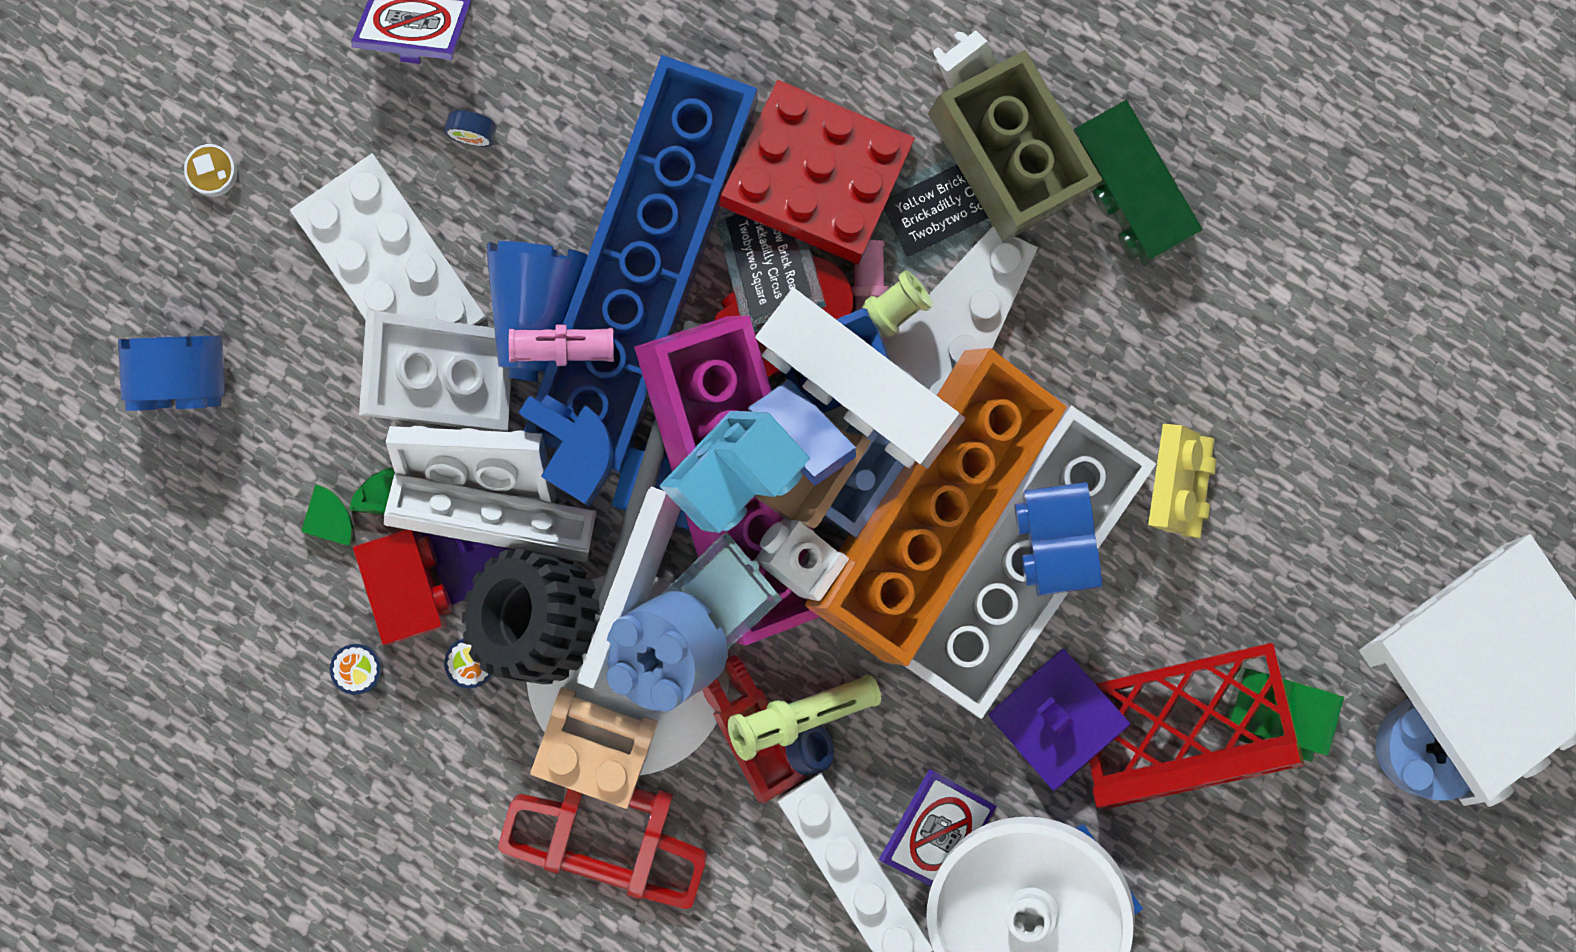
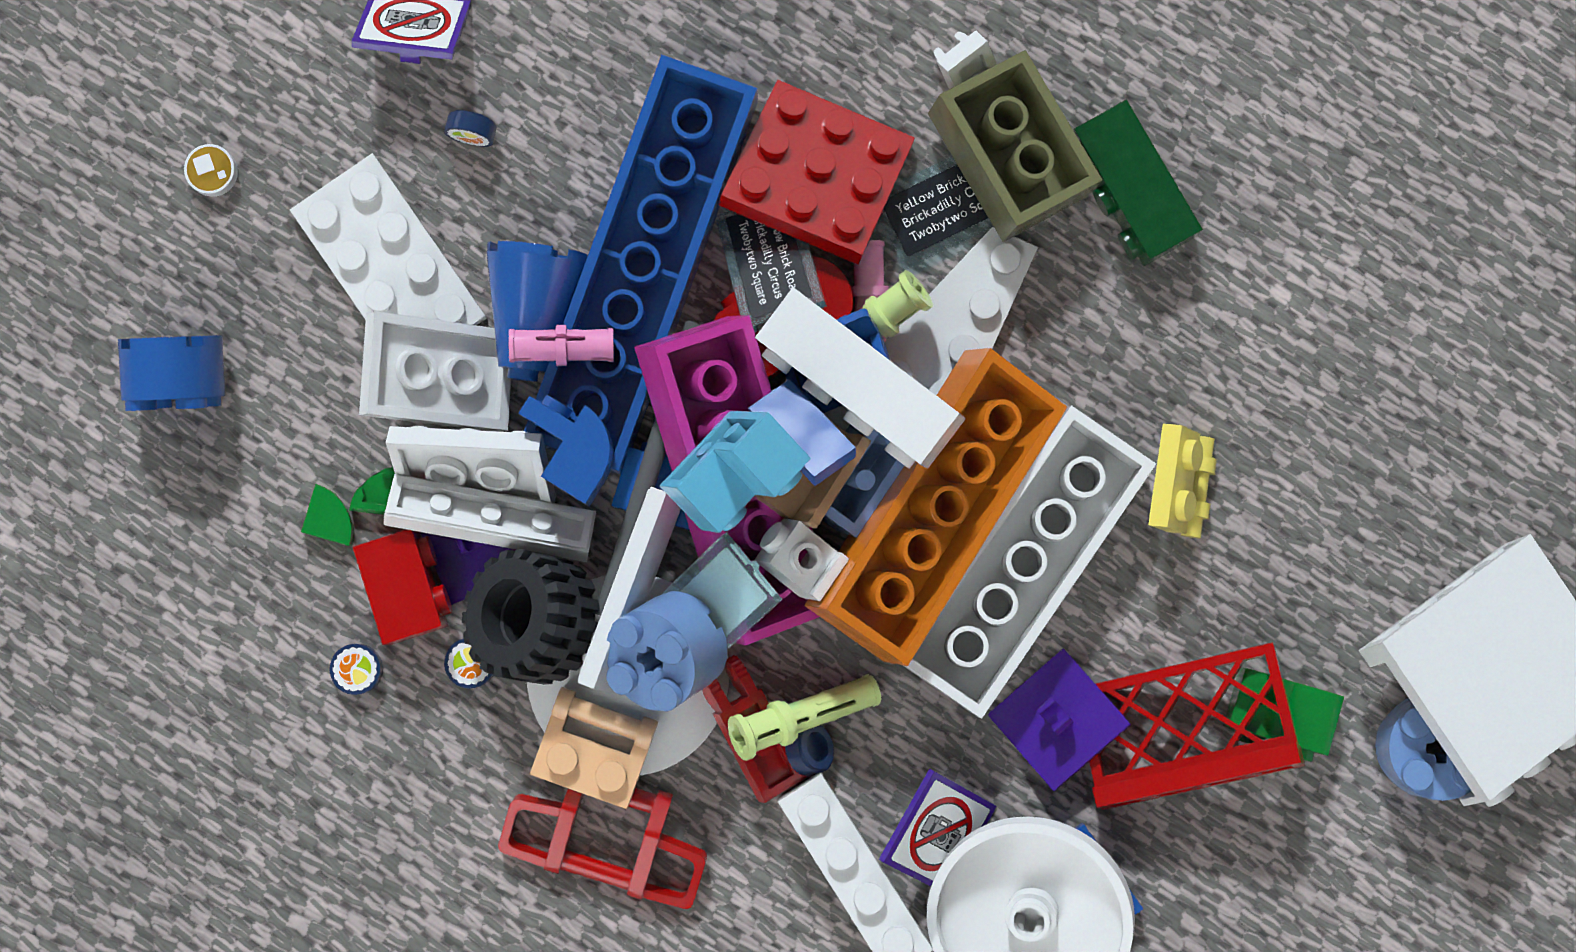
blue brick [1014,482,1102,596] -> none

